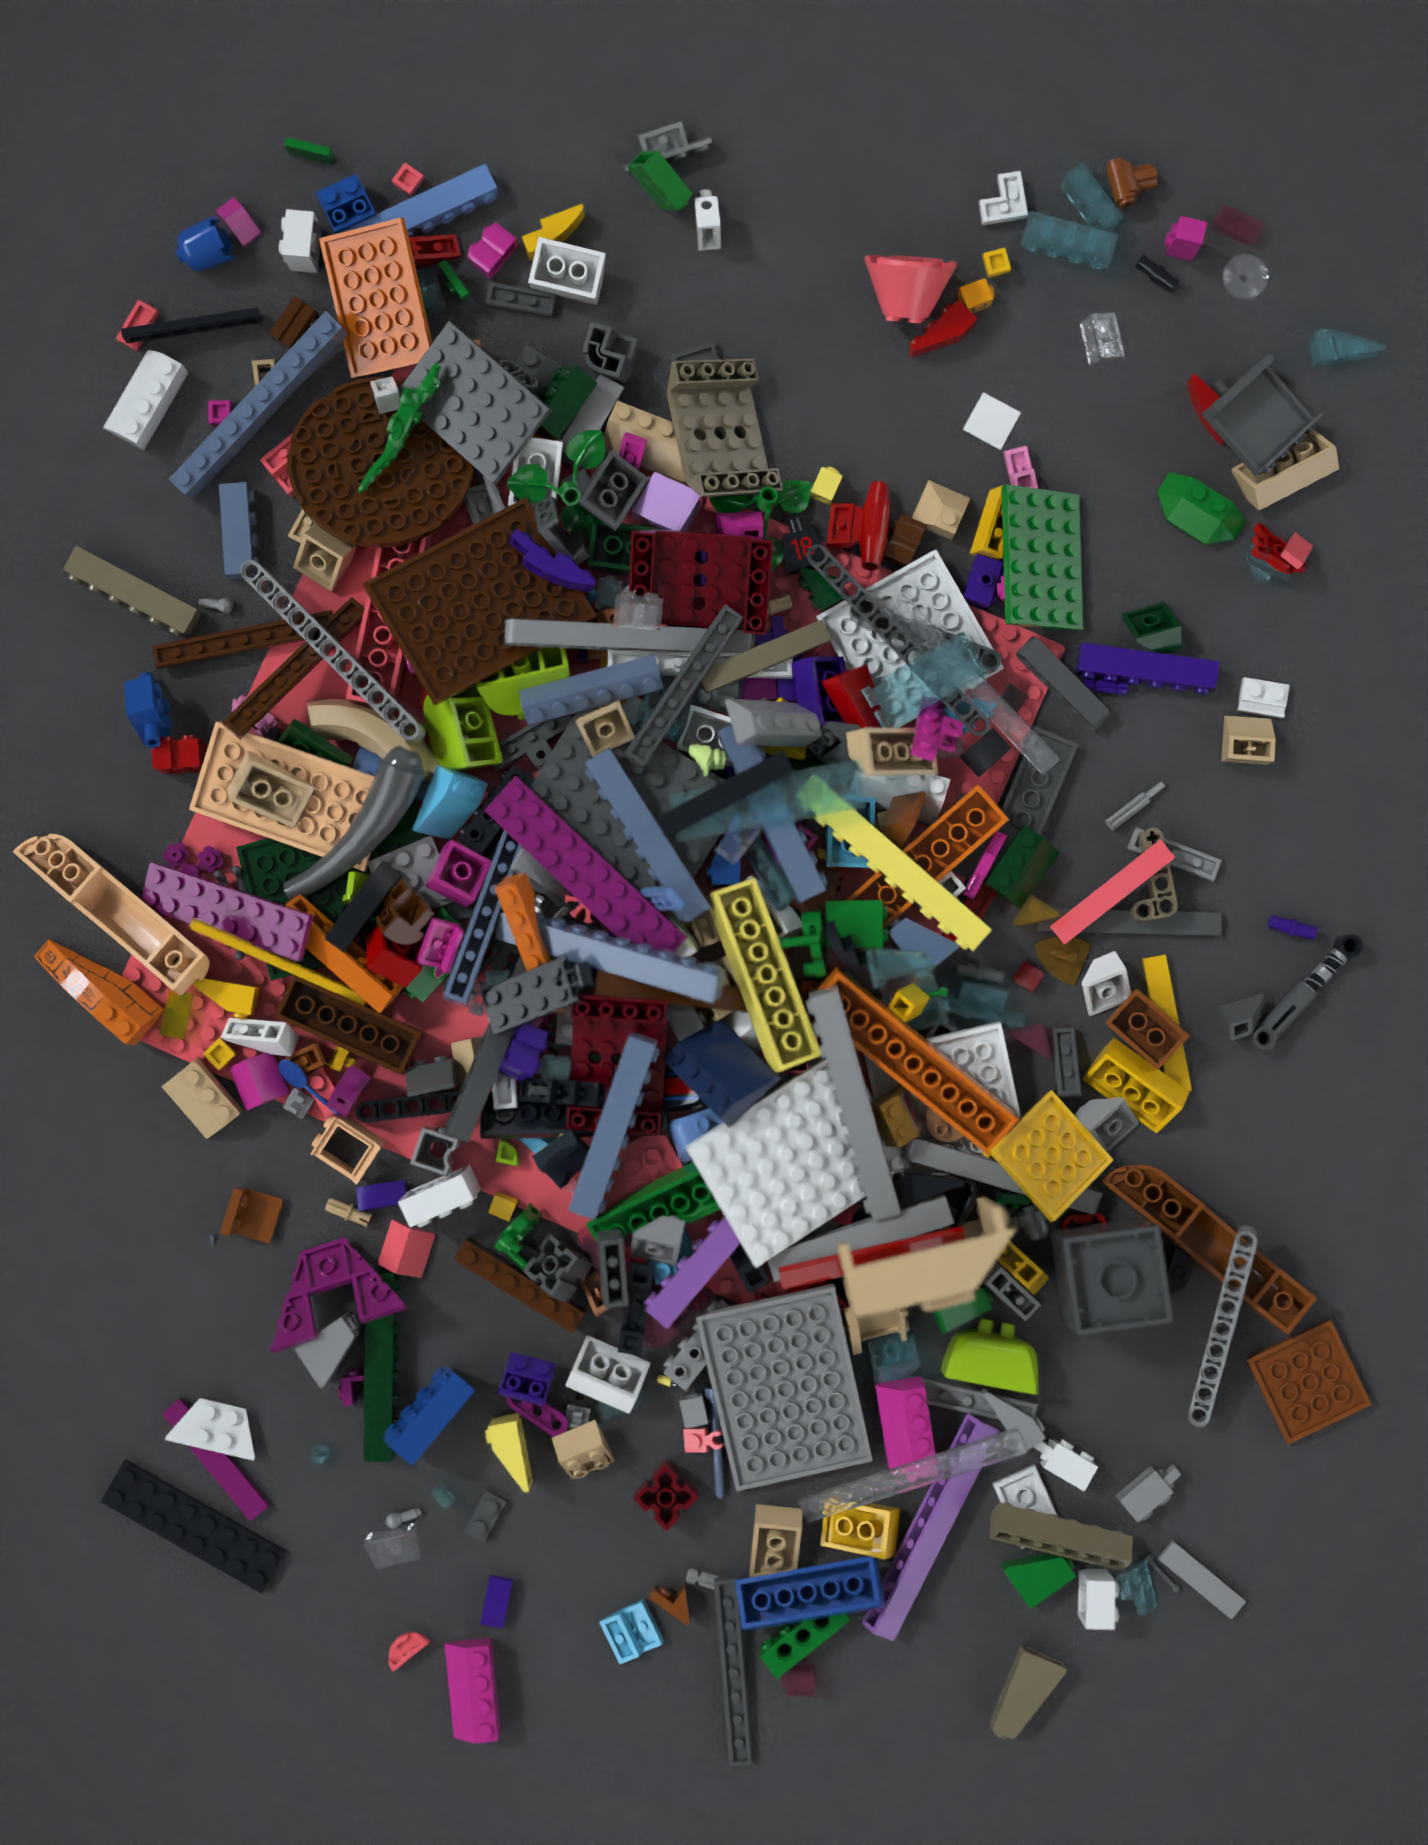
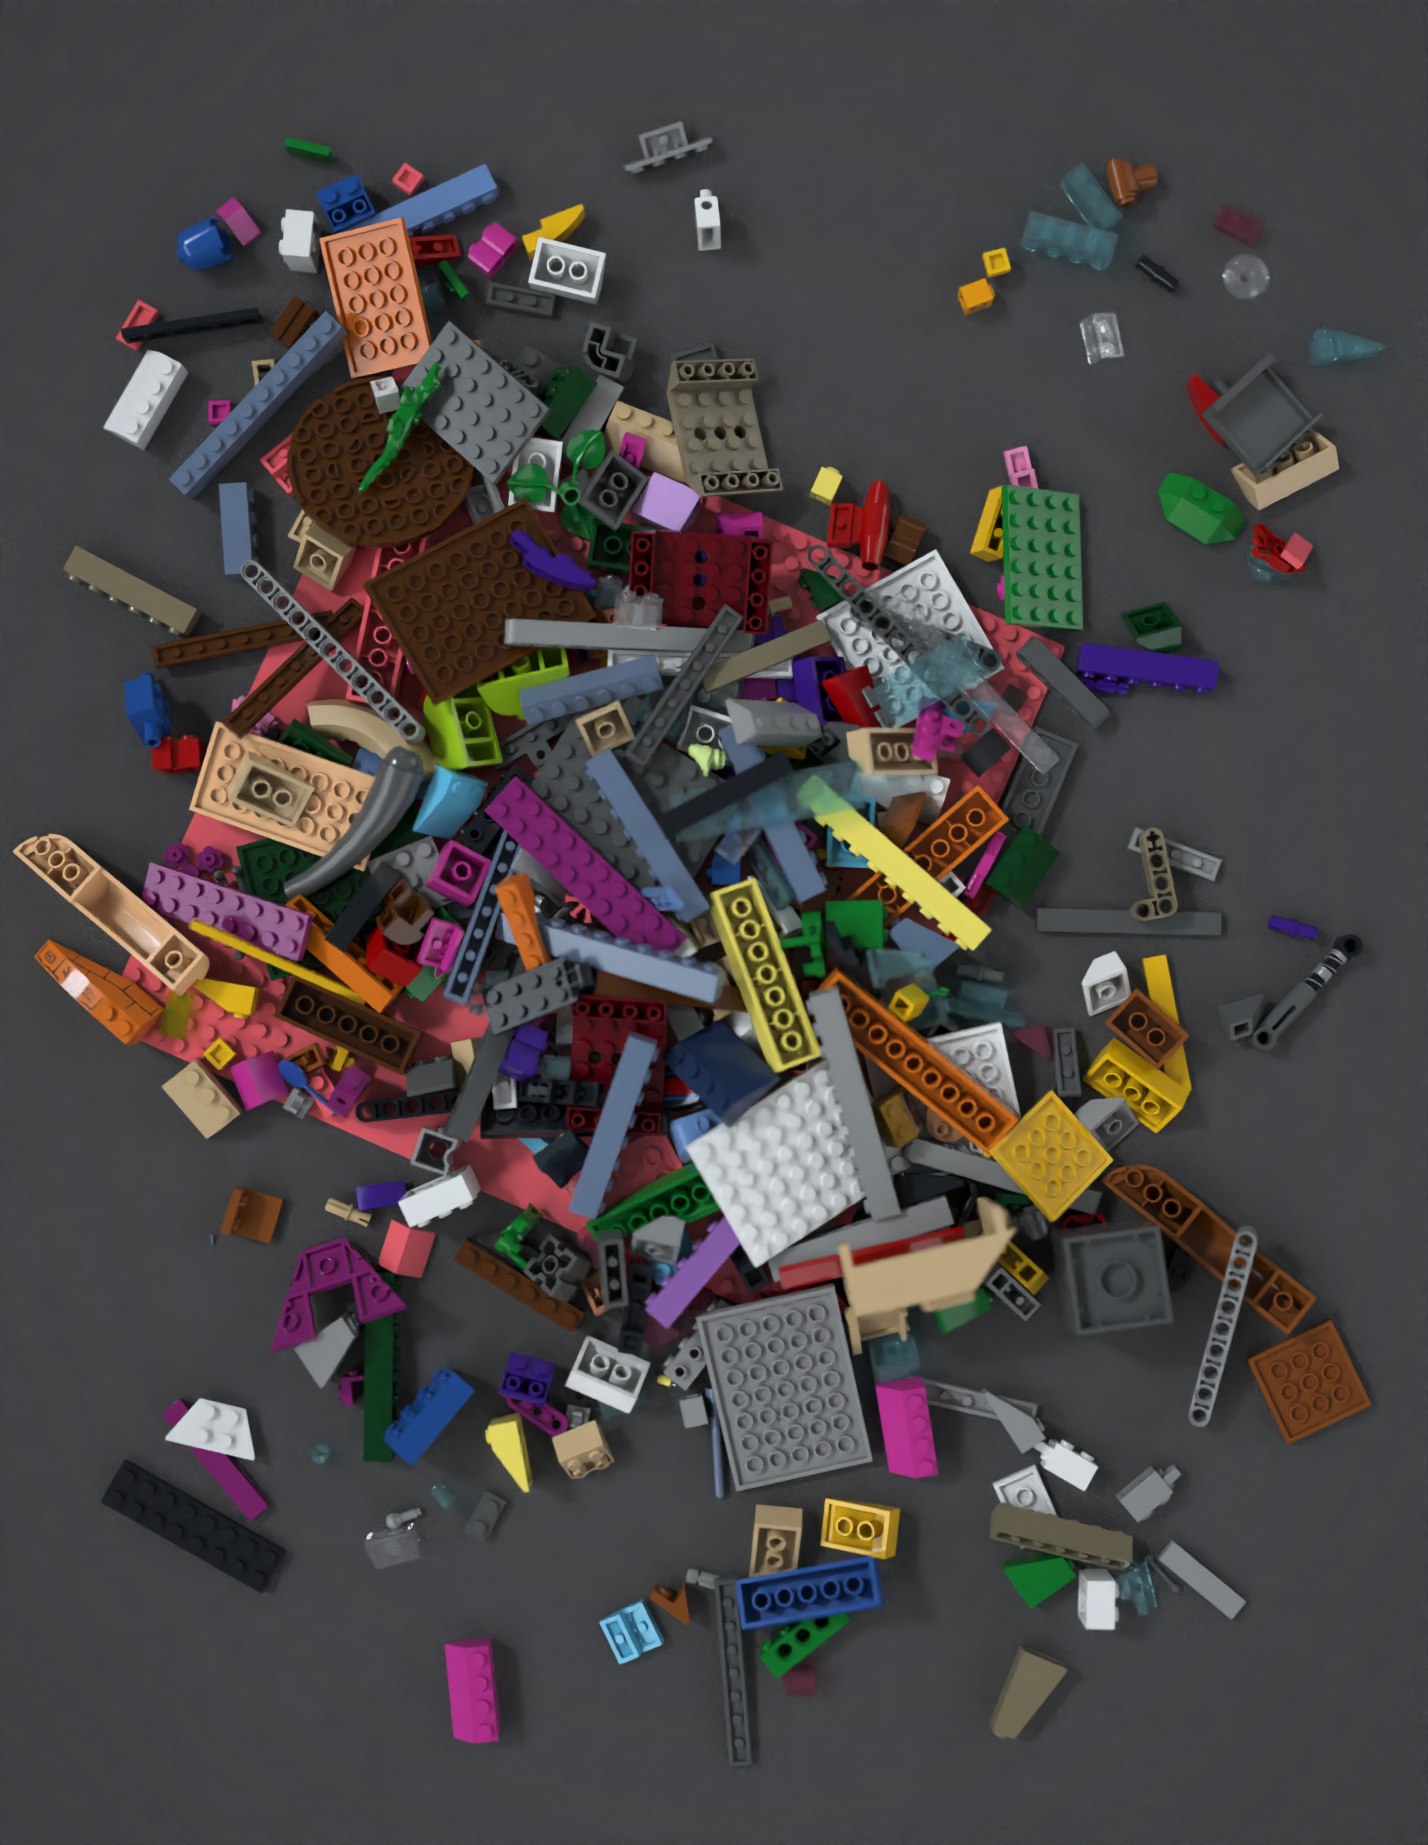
light grey piece [199,598,234,614] -> none
white slope [221,1018,300,1056] -> none
light nougat window [310,1114,386,1185] -> none
lime tile [342,872,370,905] -> none
coral plate [389,1632,431,1672] -> none
dark purple slope [480,1574,513,1629] -> none
yellow tile [488,1191,518,1222] -> none
lime tile [495,1139,519,1166] -> none
dark grey panel [534,496,590,566] -> none
green brick [627,150,693,211] -> none
dark red brick [633,1459,699,1532] -> none
coral plate [683,1427,725,1453] -> none
green plant [709,480,812,571] -> none
black torso [782,518,825,577] -> none
clear plate [798,1428,1027,1523] -> none
medium lavender brick [861,1413,1000,1641] -> none
coral cone [865,255,957,323] -> none
red slope [908,300,978,358] -> none
tan slope [912,480,970,540] -> none
lime hips [940,1318,1038,1395] -> none
white sticker [963,392,1021,450] -> none
dark purple brick [963,554,1004,610] -> none
white plate [979,171,1028,225] -> none
dark red slope [1011,961,1045,993] -> none
clear yellow slope [1013,894,1061,927] -> none
pearl gold shield [1034,936,1092,986] -> none
coral tile [1050,839,1175,945] -> none
light grey axle [1105,782,1165,831] -> none
dark pink brick [1164,216,1207,261] -> none
tan slope [1221,716,1276,765] -> none
white plate [1237,677,1289,719] -> none

